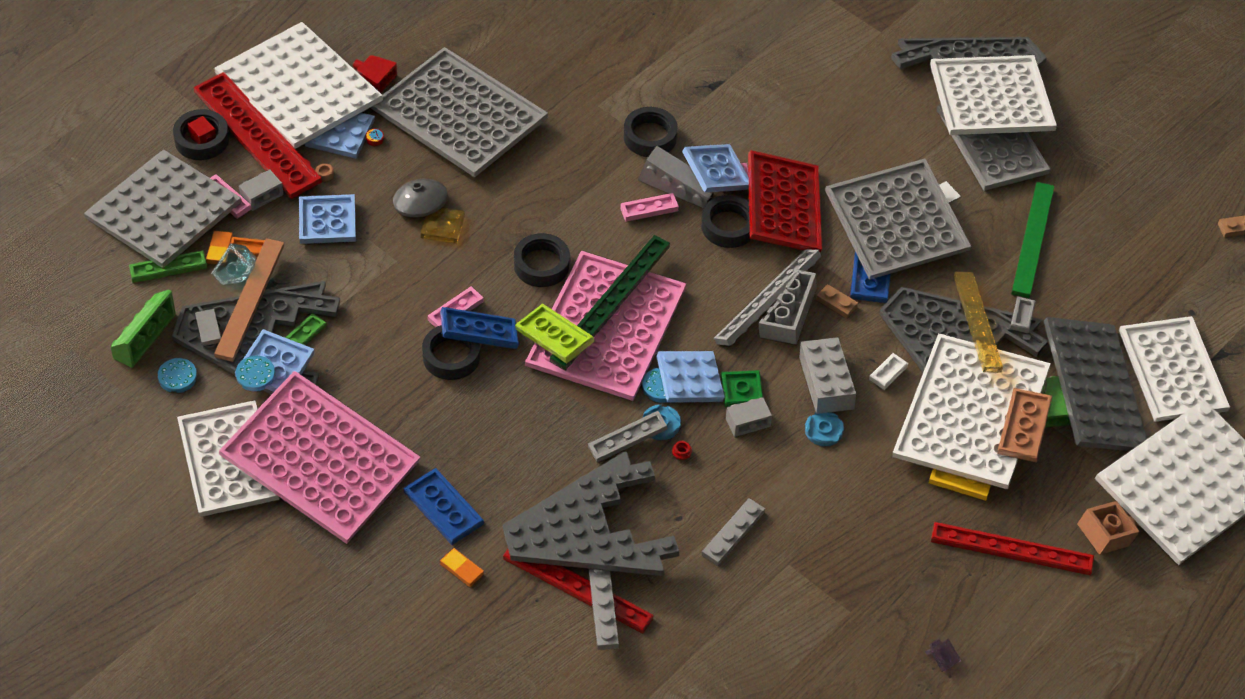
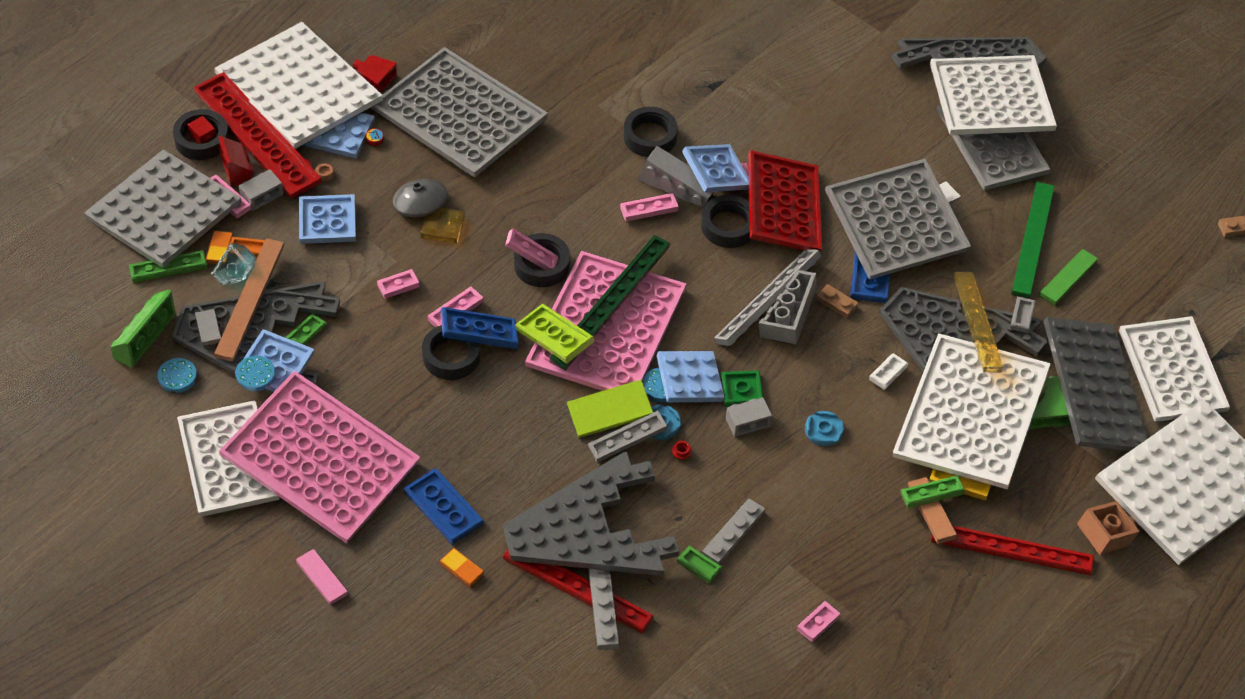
light grey brick [799,337,856,414] -> none
bracket [925,638,961,672] -> none
nougat tile [997,388,1052,462] -> none
none -> red slope [218,136,254,187]
none -> bright pink tile [296,549,348,606]
none -> bright pink plate [377,269,419,299]
none -> bright pink plate [505,229,558,271]
none -> lime tile [567,379,653,438]
none -> bright green tile [677,545,722,584]
none -> bright pink plate [797,601,840,643]
none -> bright green tile [901,475,965,508]
none -> nougat tile [908,477,957,544]
none -> bright green tile [1040,249,1098,305]

